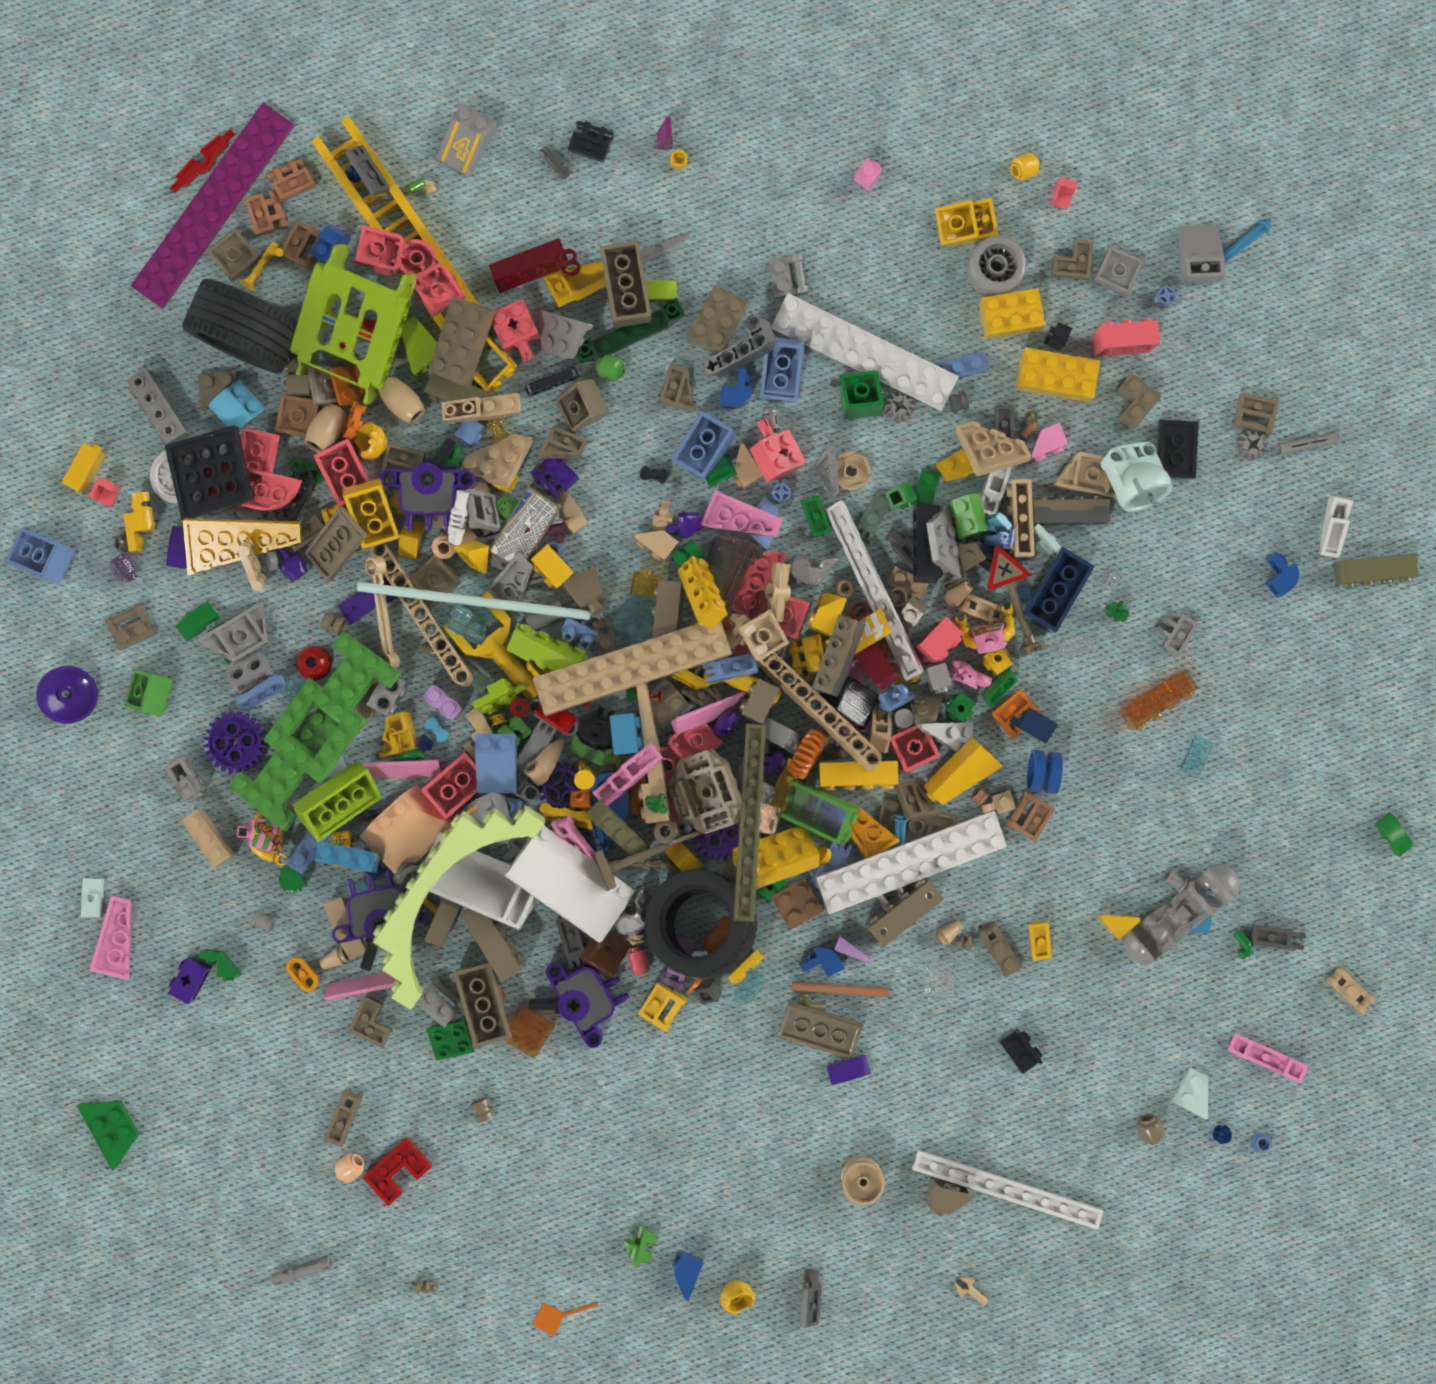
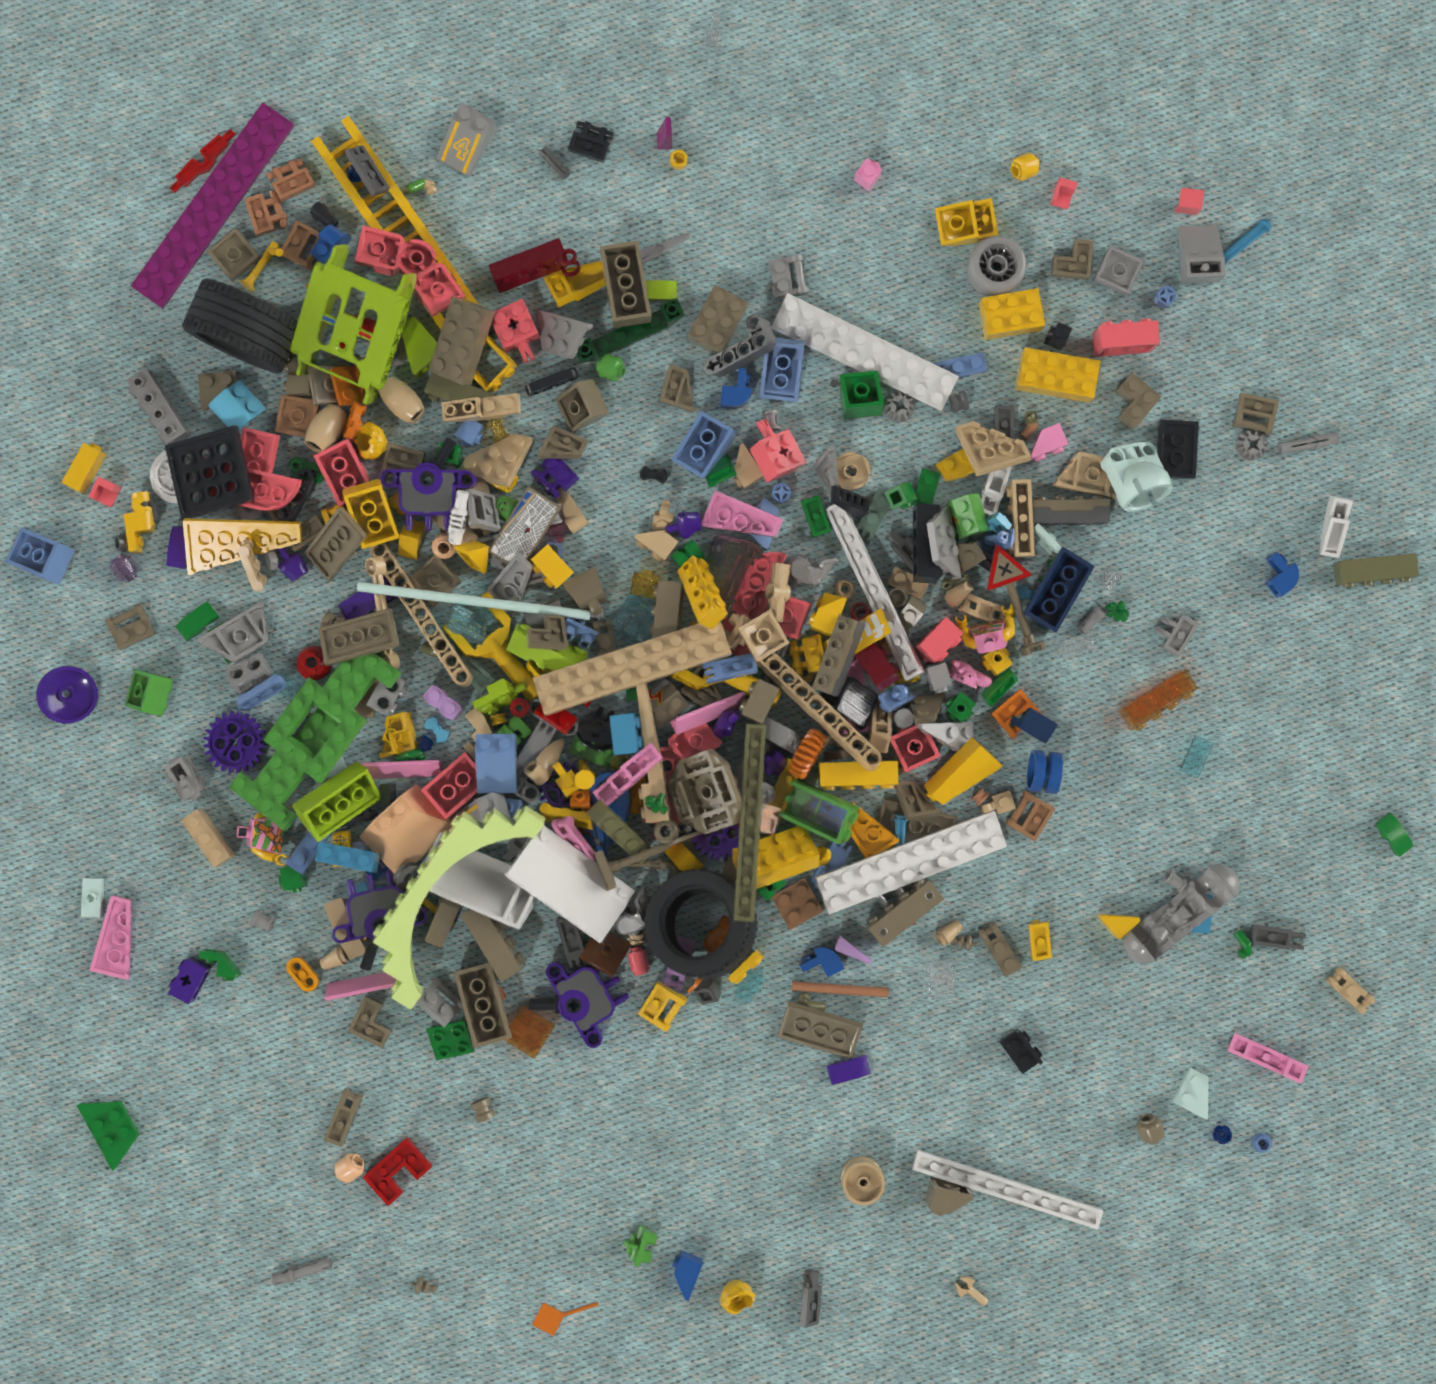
none -> black cone [310,202,339,227]
none -> dark tan tile [318,608,400,666]
none -> black slope [380,783,396,803]
none -> dark tan plate [526,615,568,650]
none -> yellow plate [552,761,580,797]
none -> black slope [831,485,869,519]
none -> light grey pin [1077,606,1106,635]
none -> coral panel [1175,188,1204,215]

